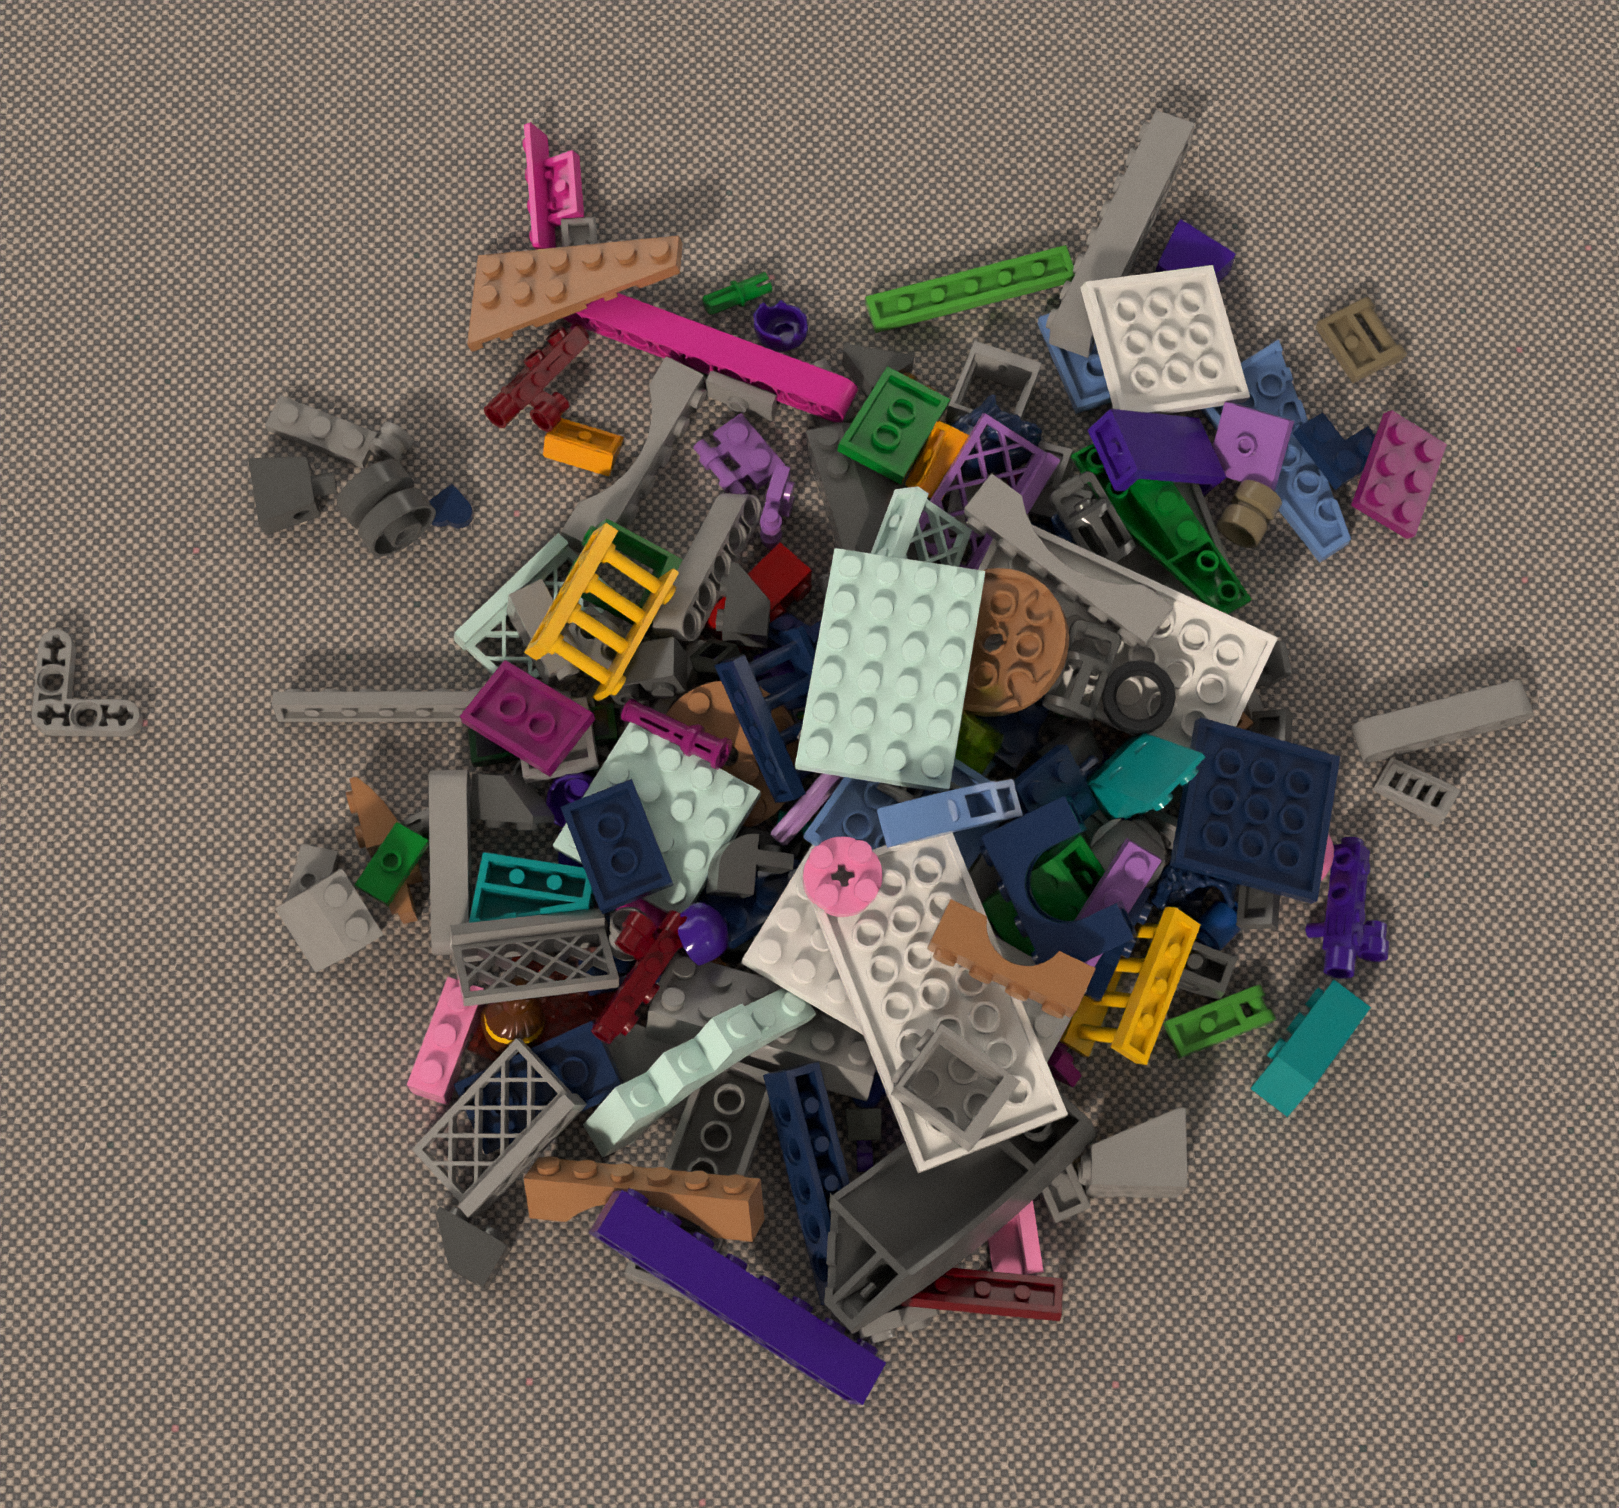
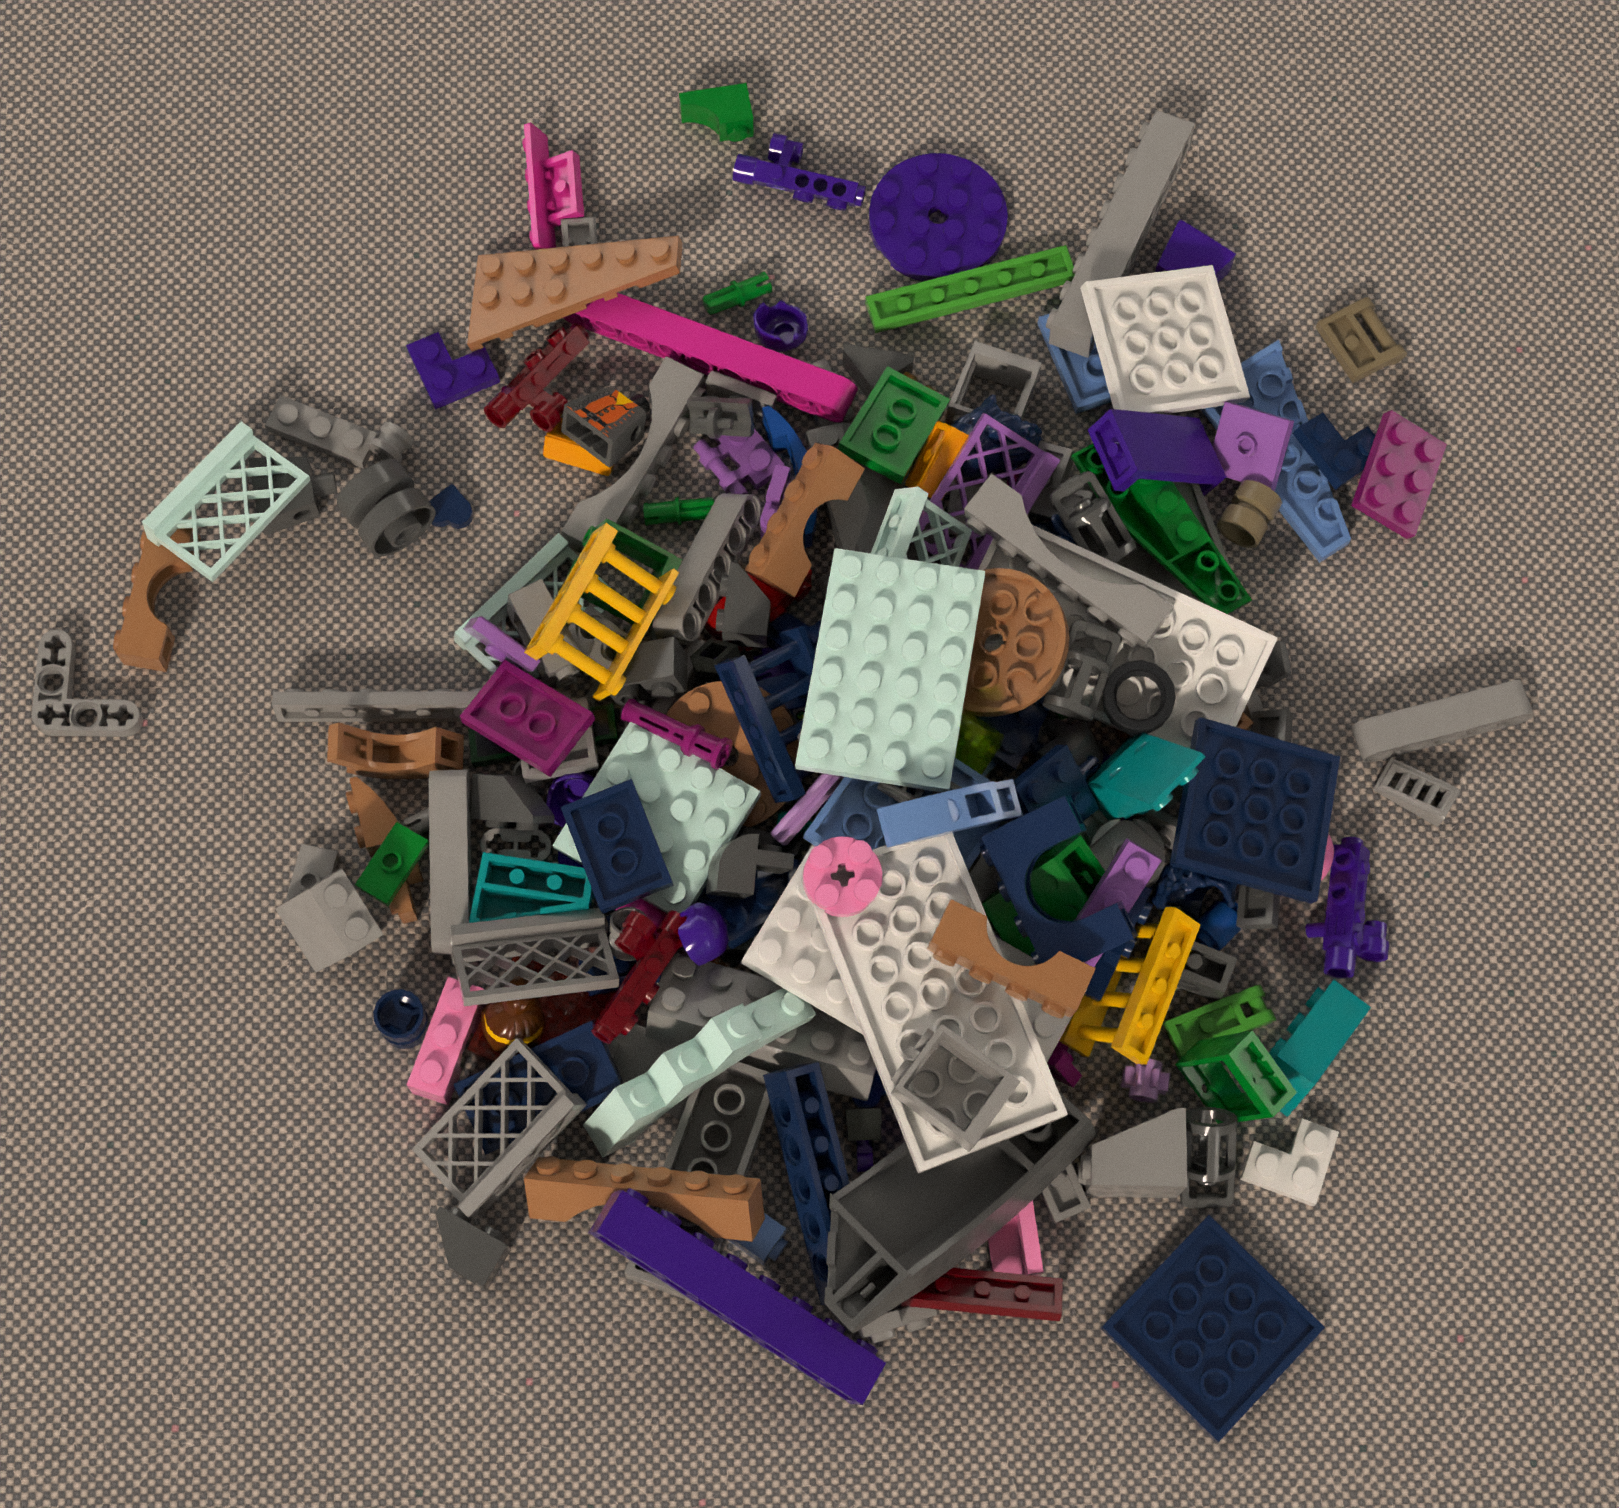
none -> medium nougat arch [113,528,201,672]
none -> light aqua fence [142,421,310,582]
none -> medium nougat arch [327,722,464,779]
none -> dark blue wheel [373,989,430,1049]
none -> dark purple plate [406,332,500,410]
none -> medium lavender plate [463,616,540,672]
none -> light grey beam [480,828,553,861]
none -> dark grey torso [561,387,650,468]
none -> green axle [643,496,715,526]
none -> green arch [679,83,754,142]
none -> dark grey hips [687,395,754,439]
none -> medium blue brick [727,1213,788,1266]
none -> dark purple piece [733,133,866,211]
none -> medium nougat arch [744,443,865,597]
none -> blue slope [762,406,817,548]
none -> dark purple plate [869,153,1008,282]
none -> dark blue plate [1100,1215,1325,1443]
none -> lavender gear [1121,1059,1170,1103]
none -> green window [1175,1030,1297,1124]
none -> dark grey piece [1180,1107,1237,1209]
none -> white plate [1240,1118,1339,1206]

